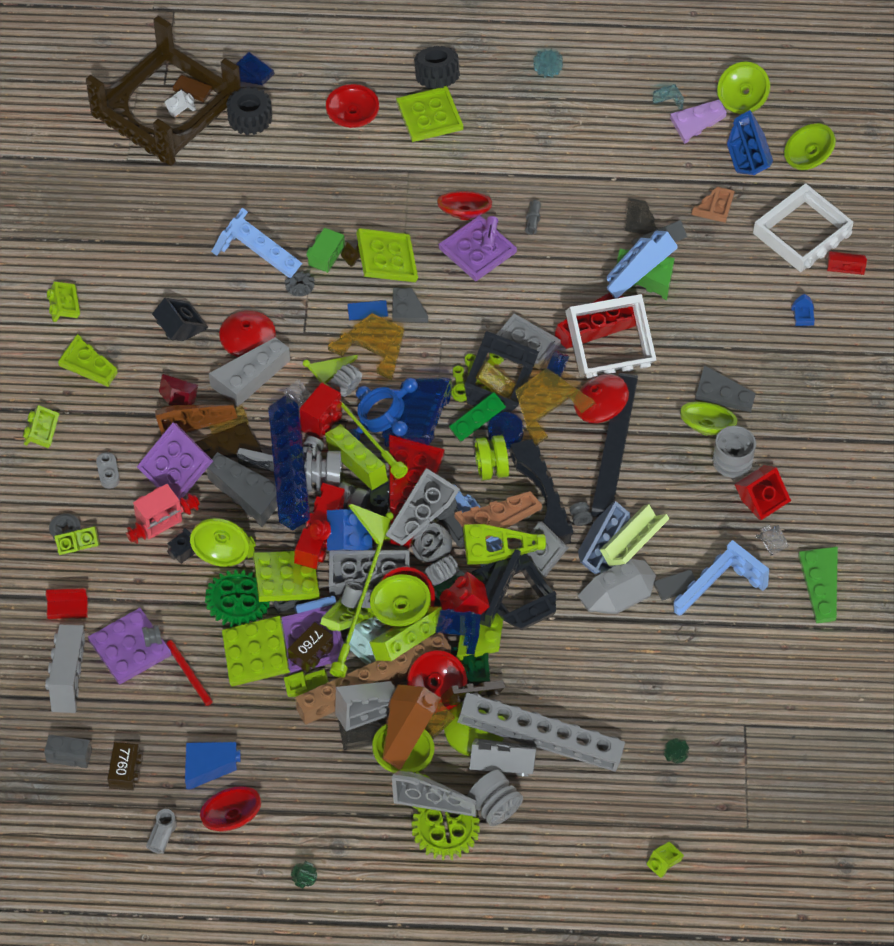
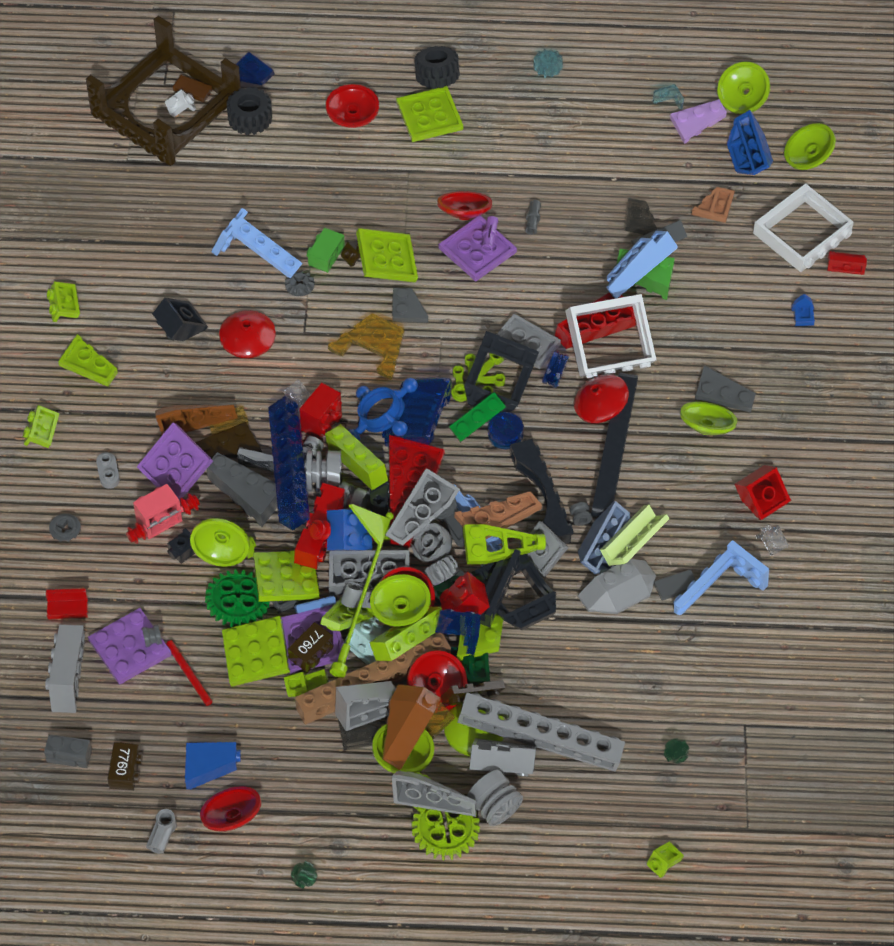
lime slope [54,526,100,555] -> none
dark red slope [159,374,198,406] -> none
light grey wedge [209,337,290,407] -> none
lime piece [303,355,408,479] -> none
light grey gear [331,363,362,397] -> none
blue sticker [347,300,388,320] -> none
lime wheel [475,435,509,481] -> none
clear yellow tile [476,362,515,398] -> none
clear yellow wing [516,368,595,445] -> none
light grey wheel [712,426,756,478] -> none
bright green wing [798,547,838,624] -> none

